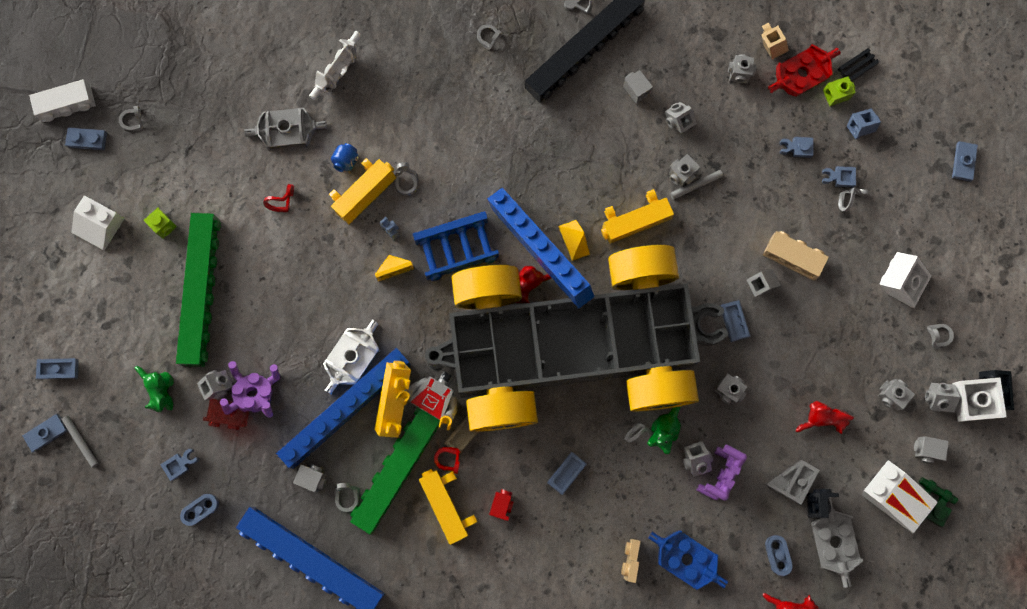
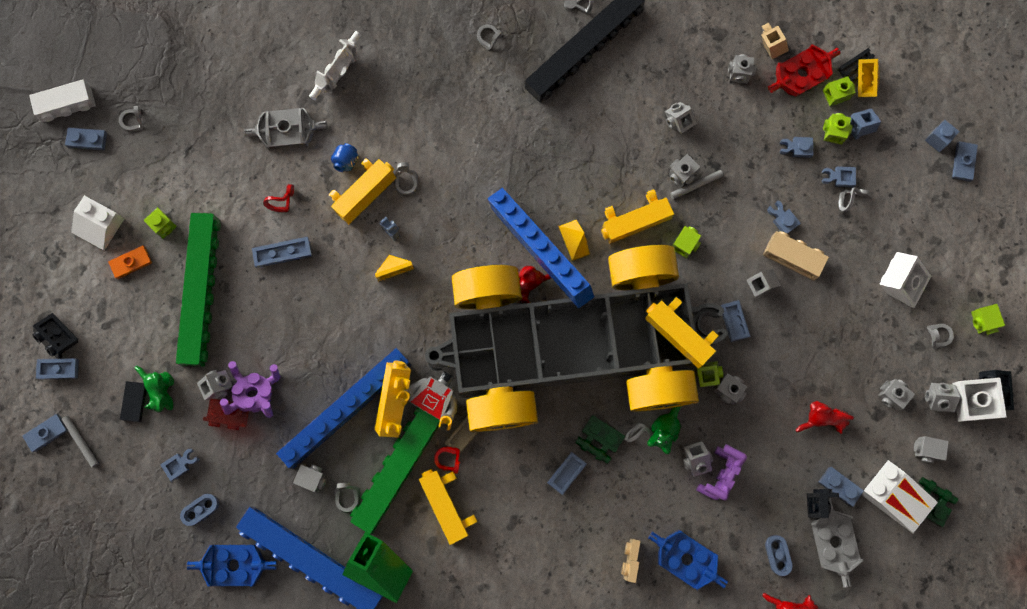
white plate [323,320,380,395] -> none
blue fence [413,211,499,281] -> none
red brick [489,489,514,521] -> none
light grey brick [623,70,653,104] -> none
light grey wing [766,460,820,505] -> none
none -> black bracket [32,313,78,359]
none -> orange plate [108,245,152,279]
none -> black tile [120,381,146,422]
none -> blue plate [187,545,277,587]
none -> sand blue plate [252,237,312,268]
none -> green slope [342,532,413,603]
none -> dark green plate [575,415,625,464]
none -> yellow brick [645,297,719,369]
none -> lime brick [672,226,701,259]
none -> lime brick [697,361,724,387]
none -> sand blue plate [767,201,801,234]
none -> sand blue plate [818,467,864,507]
none -> lime brick [823,113,852,145]
none -> yellow slope [858,59,880,97]
none -> sand blue brick [925,120,960,152]
none -> lime brick [971,304,1005,335]

